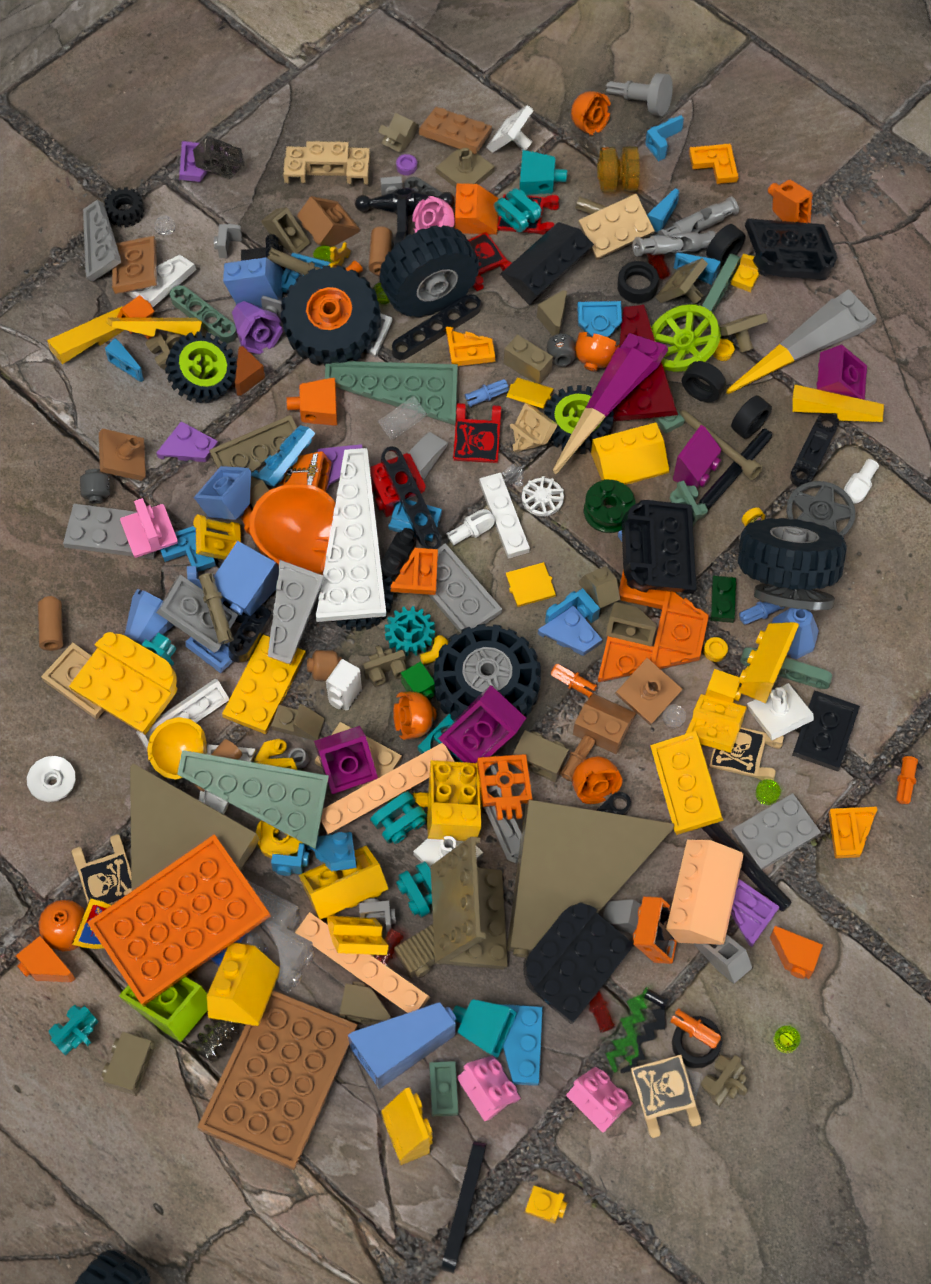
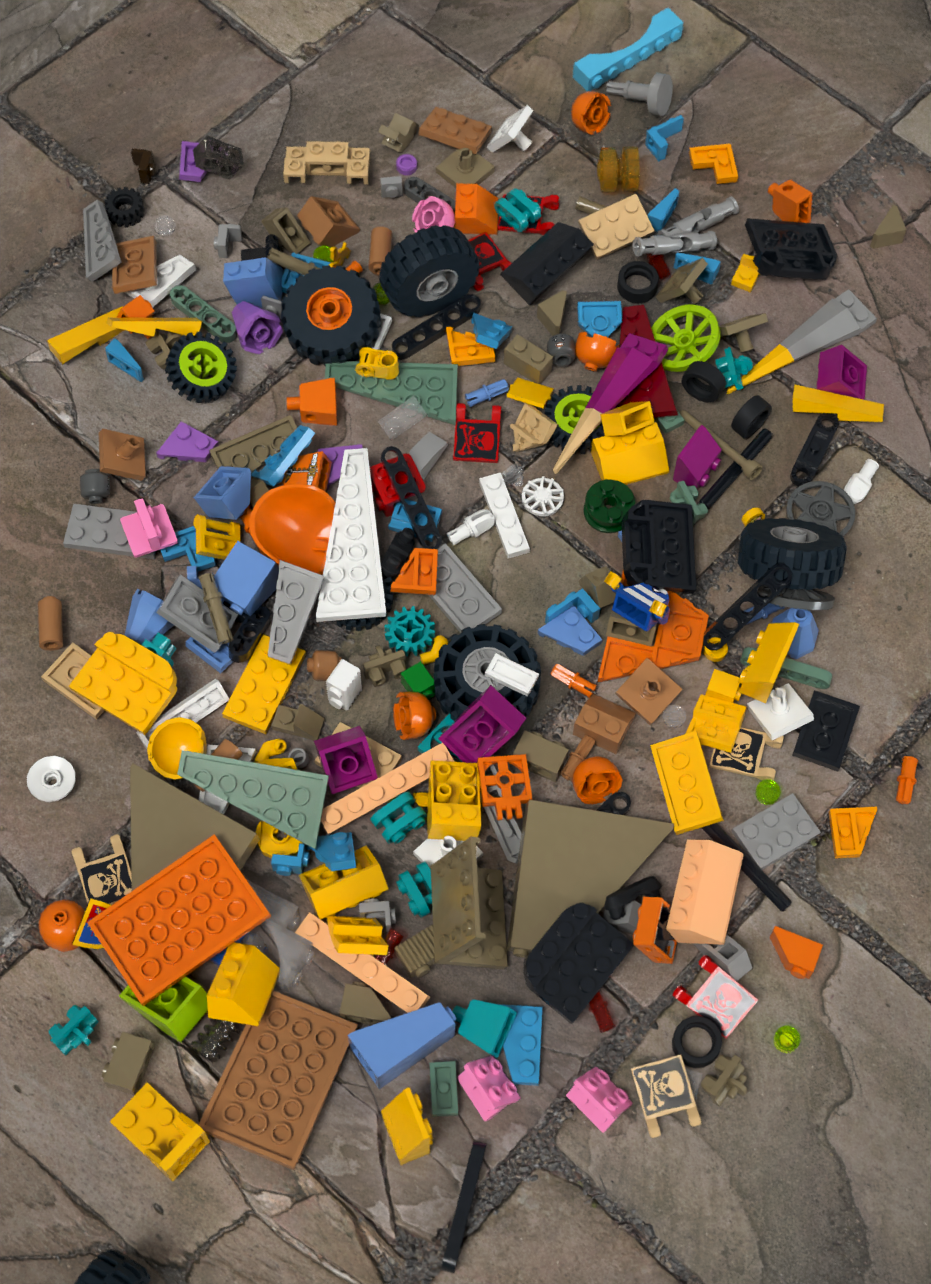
orange slope [15,936,75,982] -> none
dark orange slope [235,346,265,396] -> none
black piece [355,188,455,246] -> none
yellow piece [506,562,556,607] -> none
teal torso [520,150,567,195] -> none
yellow bracket [525,1186,567,1224] -> none
piece [605,986,669,1074] -> none
orange axle [670,1008,721,1048] -> none
sand green beam [698,253,741,320] -> none
black tyre [706,224,746,266] -> none
dark green plate [710,576,736,623] -> none
yellow tile [712,338,734,361] -> none
medium lavender wing [731,879,779,947] -> none
none -> yellow bracket [110,1083,210,1181]
none -> dark brown bracket [131,148,156,184]
none -> yellow piece [355,347,399,380]
none -> dark azure wing [471,313,512,349]
none -> white tile [485,653,539,697]
none -> medium azure arch [573,8,683,91]
none -> yellow brick [600,401,655,436]
none -> blue torso [604,571,670,632]
none -> black piece [604,876,662,920]
none -> flag [673,955,759,1039]
none -> black beam [703,562,792,650]
none -> teal hips [715,347,753,391]
none -> dark tan slope [870,205,906,248]

